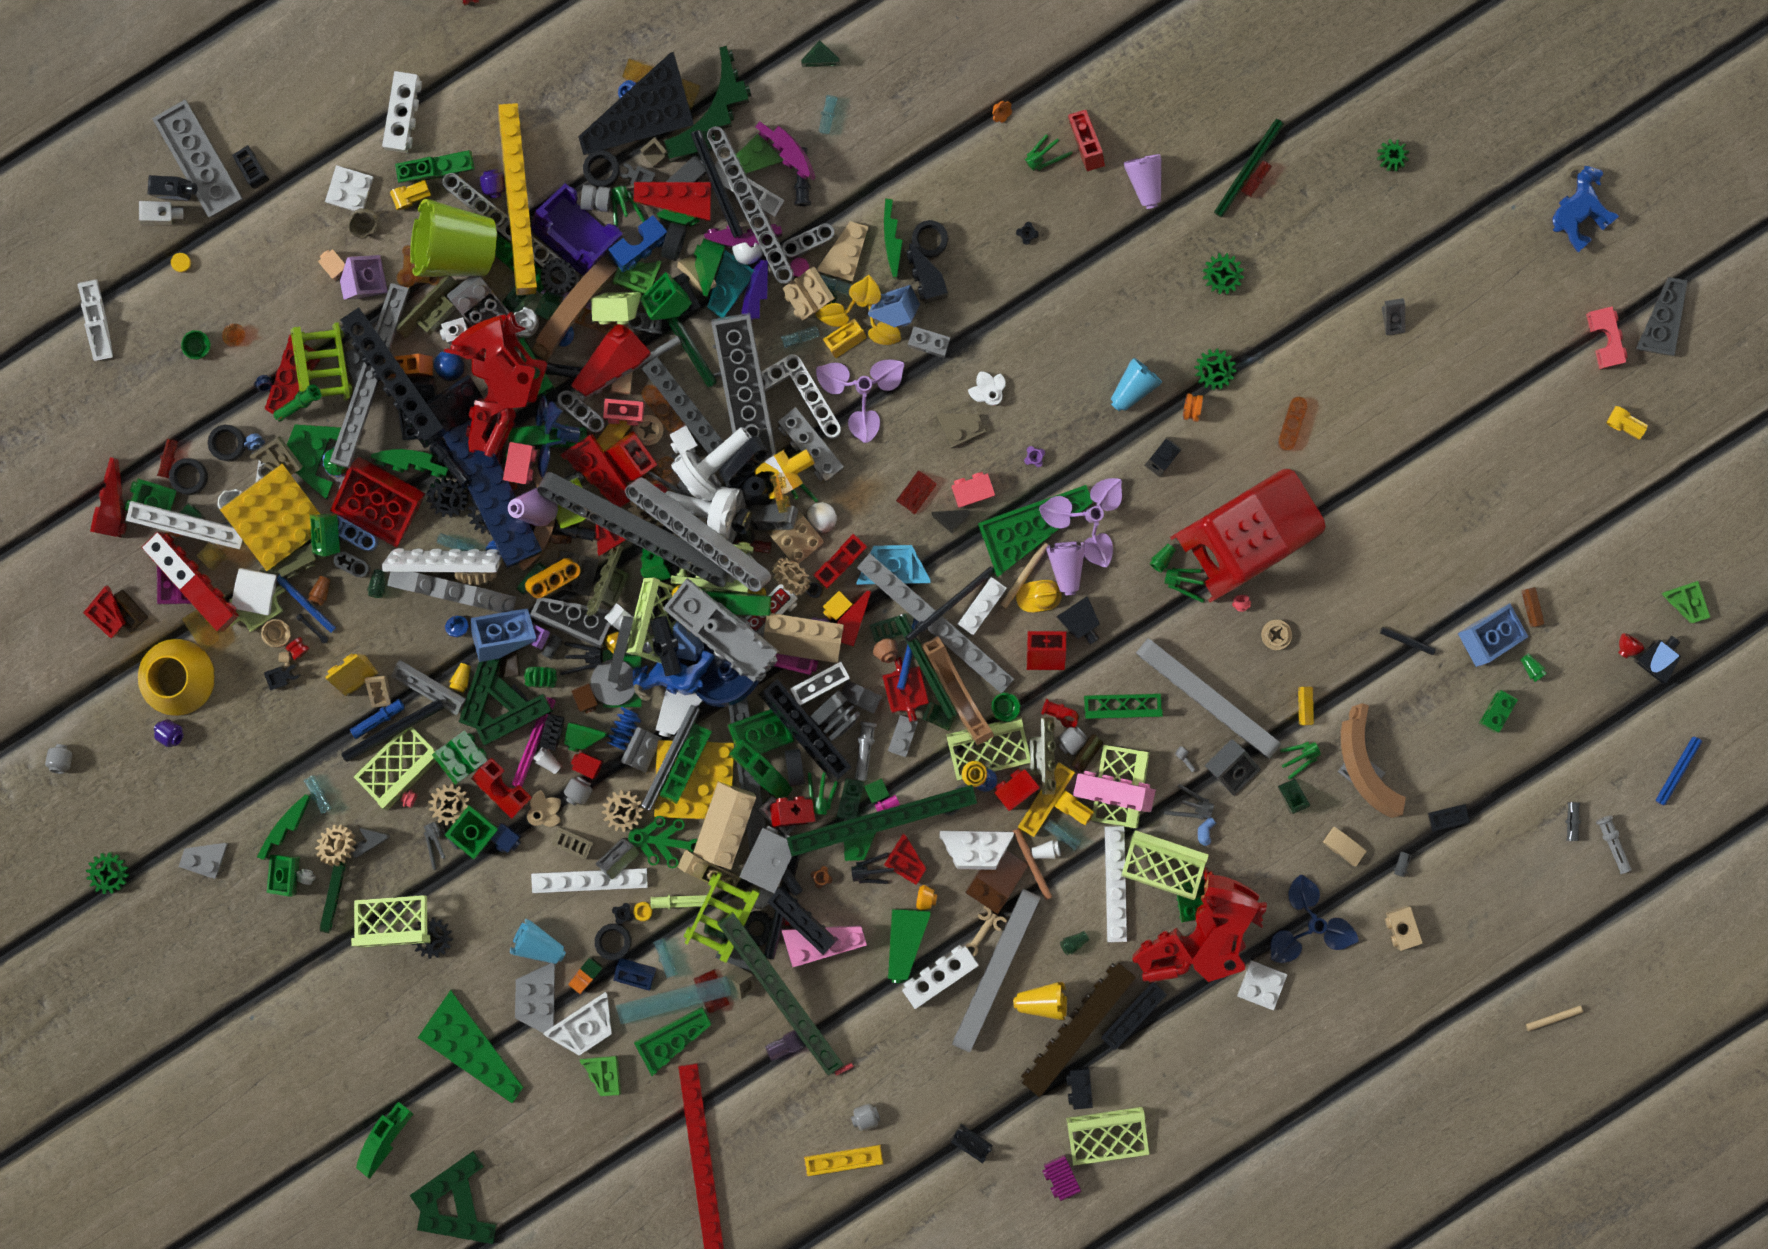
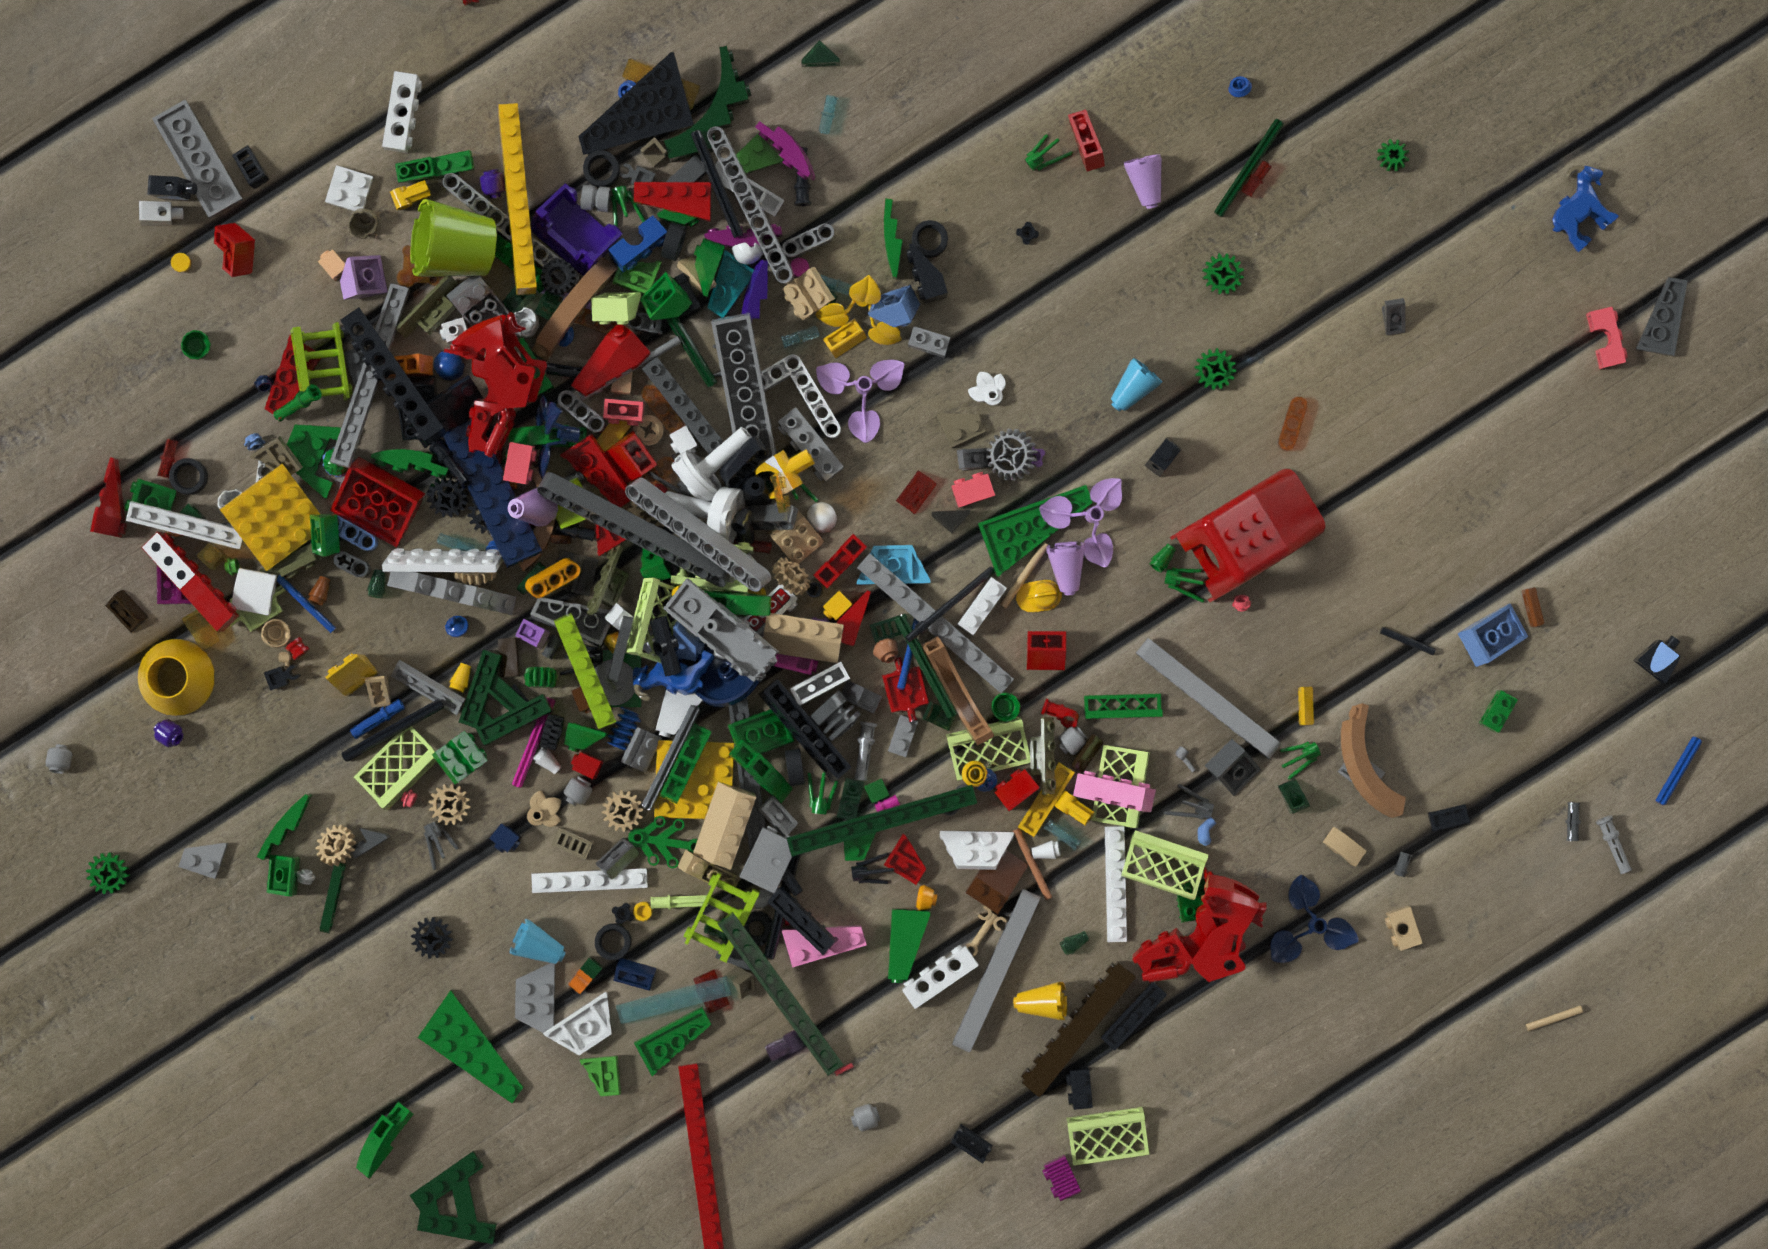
white slope [77,279,113,361] -> none
red wing [83,585,125,639] -> none
black tyre [207,424,246,462] -> none
clear orange hat [222,323,245,346] -> none
black hinge [296,614,328,643] -> none
clear light blue pin [303,775,332,814] -> none
yellowish green fence [351,895,430,948] -> none
green slope [445,805,499,860] -> none
medium blue slope [471,608,536,662] -> none
red arch [471,757,532,819] -> none
clear light blue pin [653,938,678,978] -> none
red brick [769,796,815,827] -> none
yellow tile [804,1144,883,1176] -> none
dark orange plate [810,866,833,888] -> none
tan wing [816,221,869,282] -> none
orange plant [992,101,1012,123] -> none
black torso [1056,596,1100,645] -> none
orange wheel [1183,393,1203,422] -> none
white plate [1237,960,1287,1010] -> none
tan gear [1261,620,1292,650] -> none
green cone [1520,653,1547,682] -> none
yellow piece [1606,406,1648,440] -> none
red brick [1618,633,1644,659] -> none
bright green wing [1662,581,1710,624] -> none
none -> red panel [214,223,255,277]
none -> bright green plate [224,557,240,576]
none -> lime brick [554,613,616,729]
none -> flat silver slope [957,448,990,471]
none -> light grey gear [986,429,1037,481]
none -> blue hat [1228,76,1252,97]

